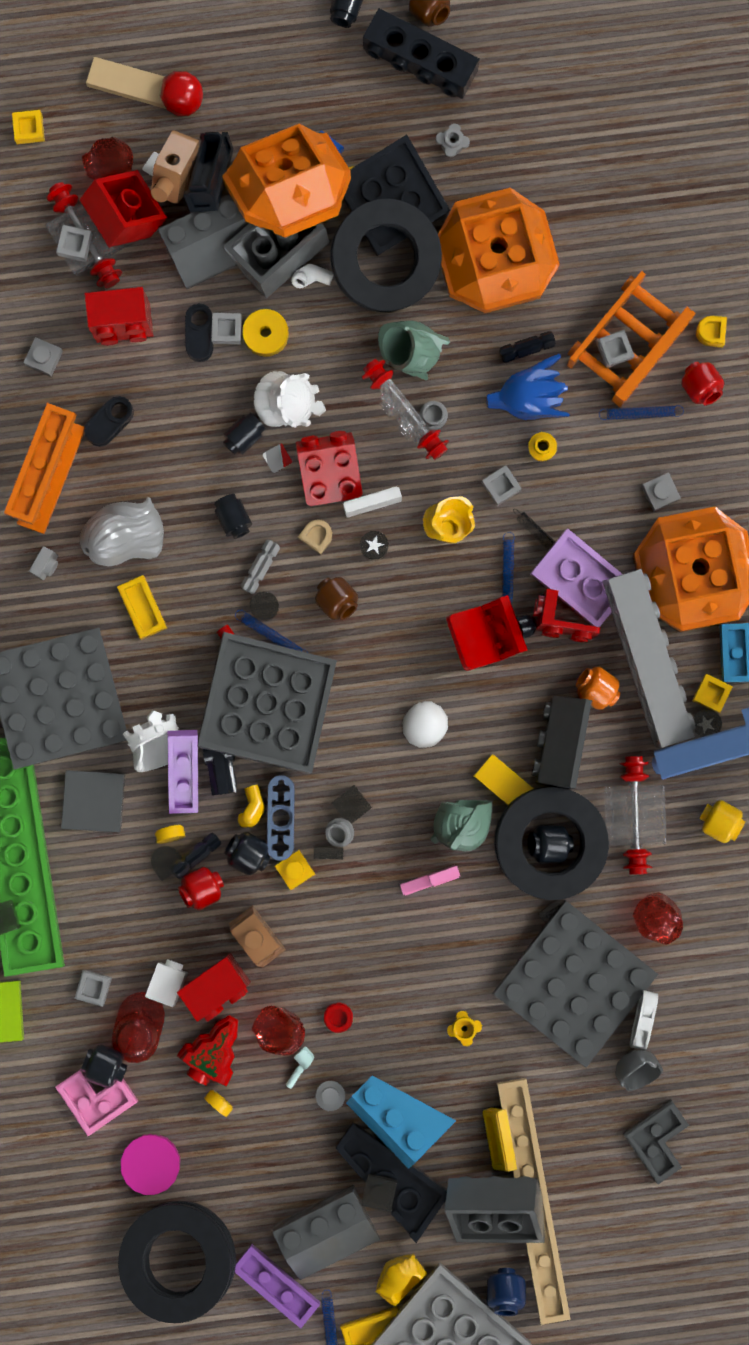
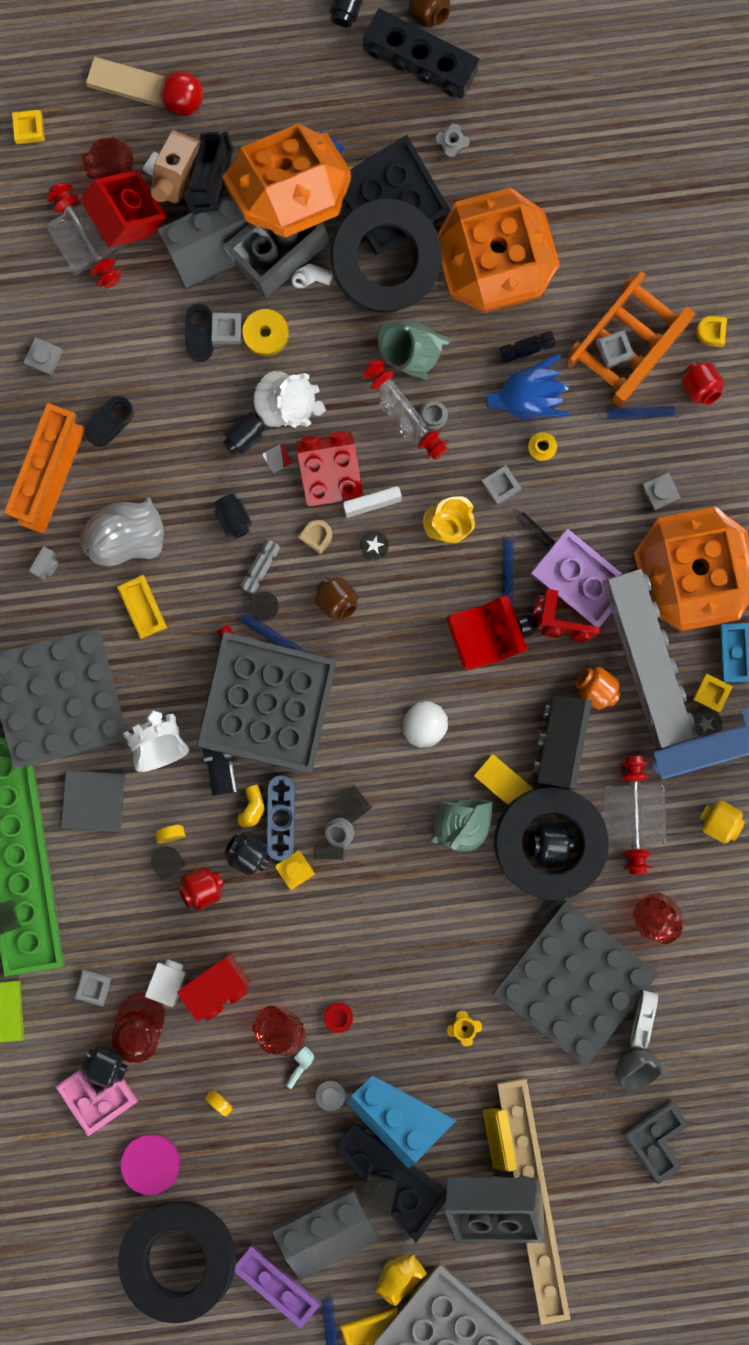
light grey plate [56,225,93,262] -> none
red brick [85,287,154,346] -> none
plate [167,730,198,814] -> none
black axle [170,832,221,879] -> none
red rock [176,1015,239,1087] -> none
medium nougat torso [229,905,286,968] -> none
bright pink tile [400,865,460,896] -> none
dark blue head [487,1268,526,1316] -> none

